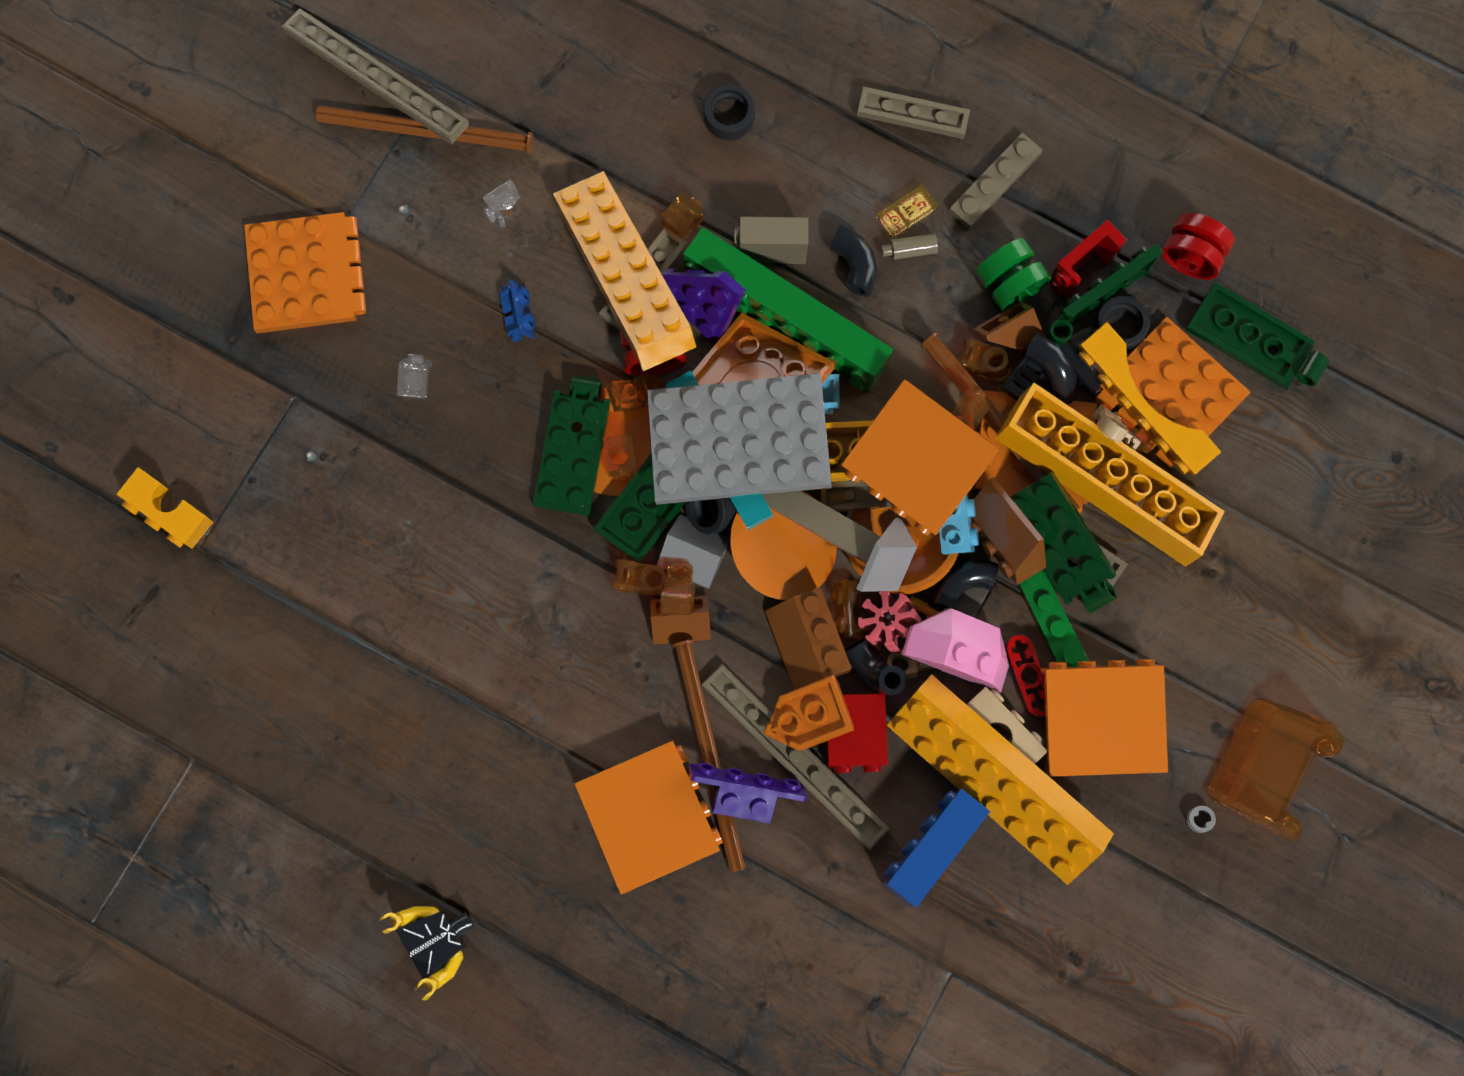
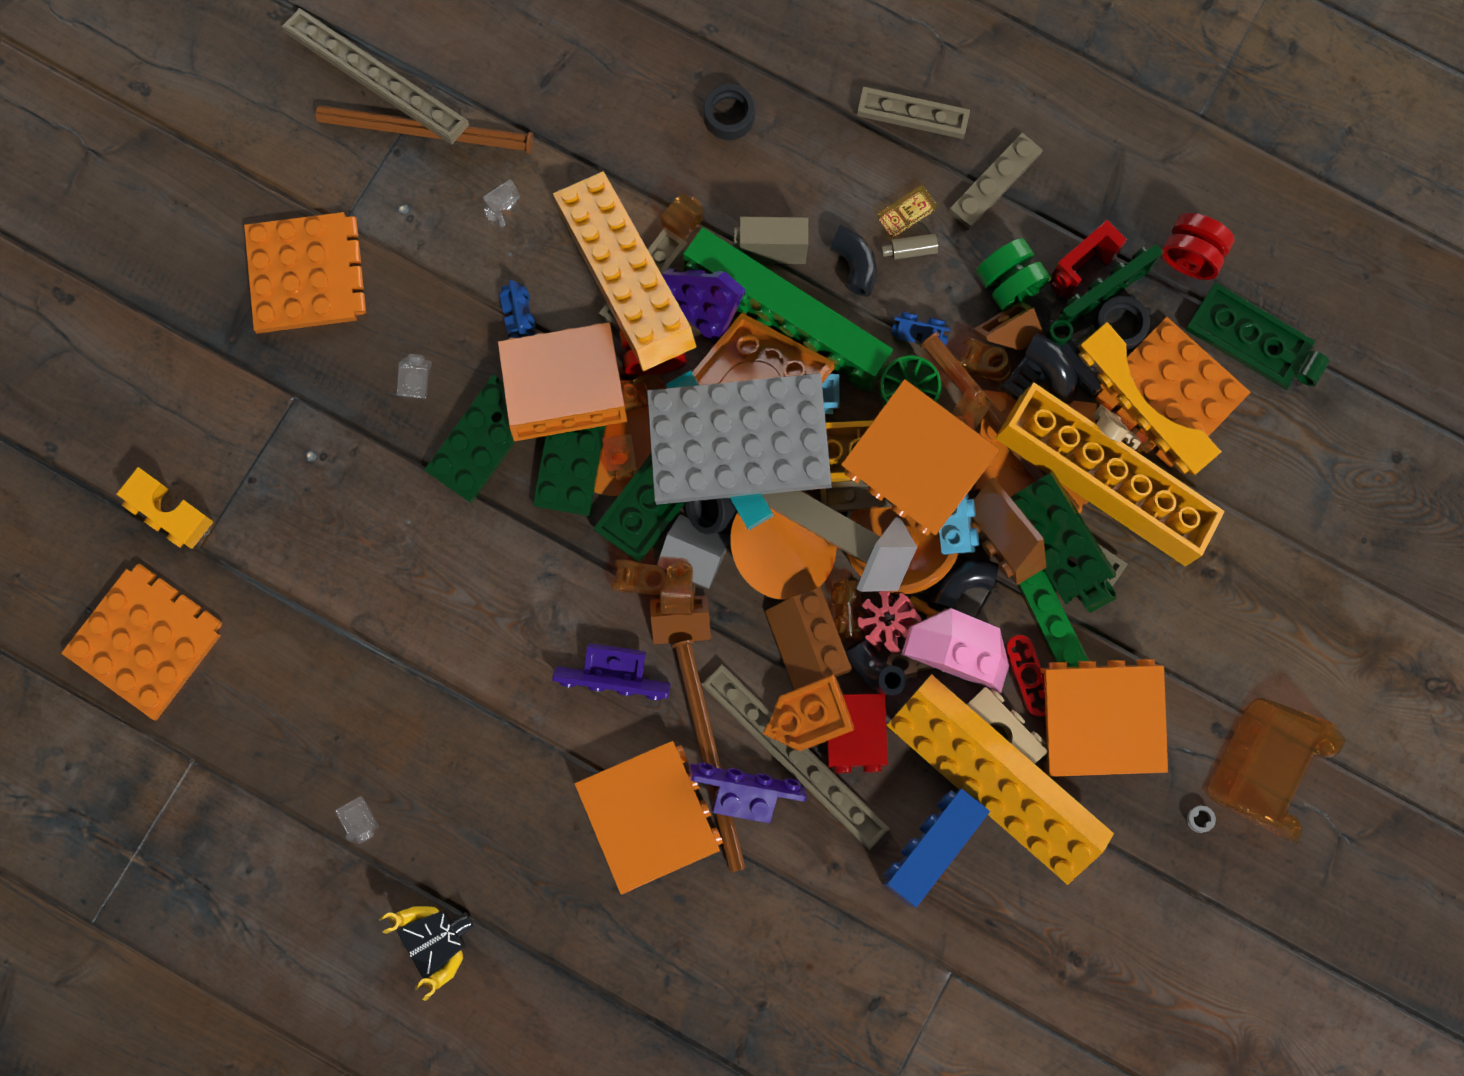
none -> orange hinge [61,564,222,721]
none -> clear bracket [335,796,379,844]
none -> dark green hinge [424,374,517,504]
none -> orange panel [498,322,627,441]
none -> dark purple bracket [552,643,671,700]
none -> green wheel [880,355,941,408]
none -> blue hinge [891,312,950,346]

